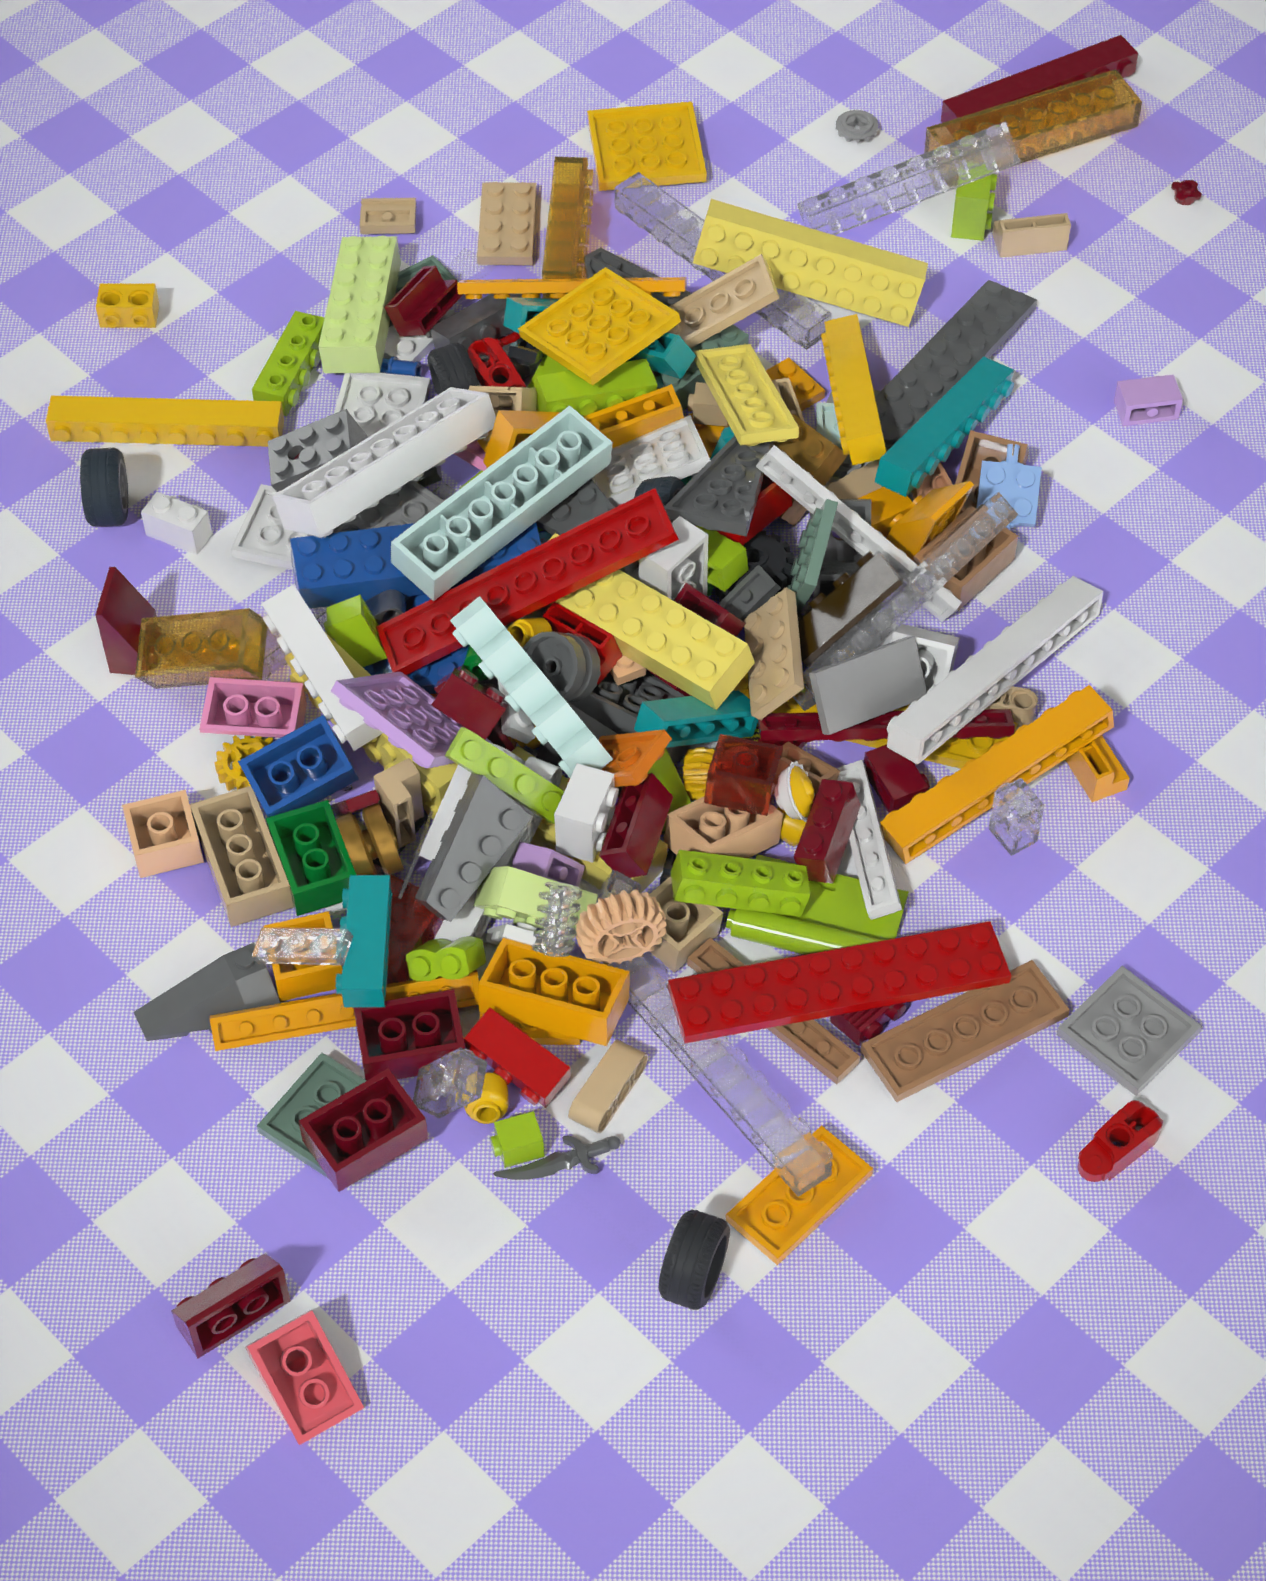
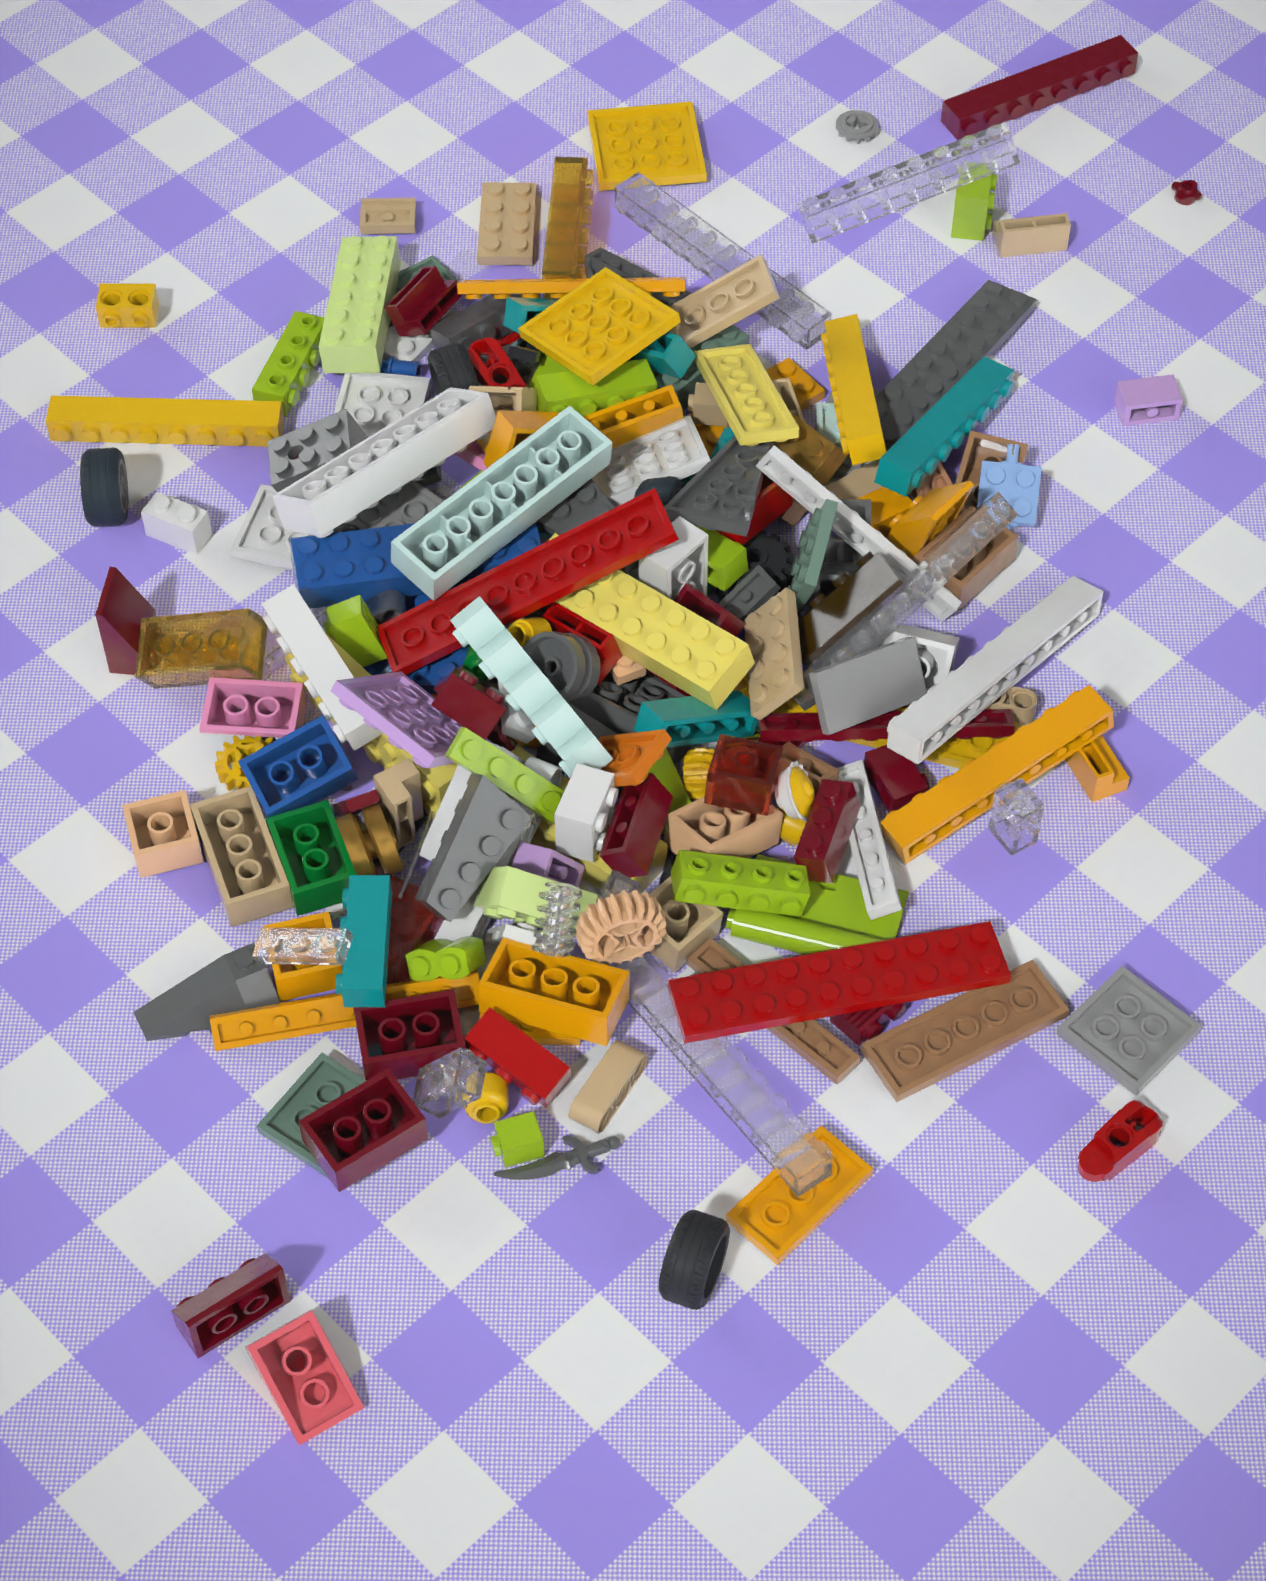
light yellow brick [693,199,928,327] -> none
clear yellow brick [924,69,1142,186] -> none

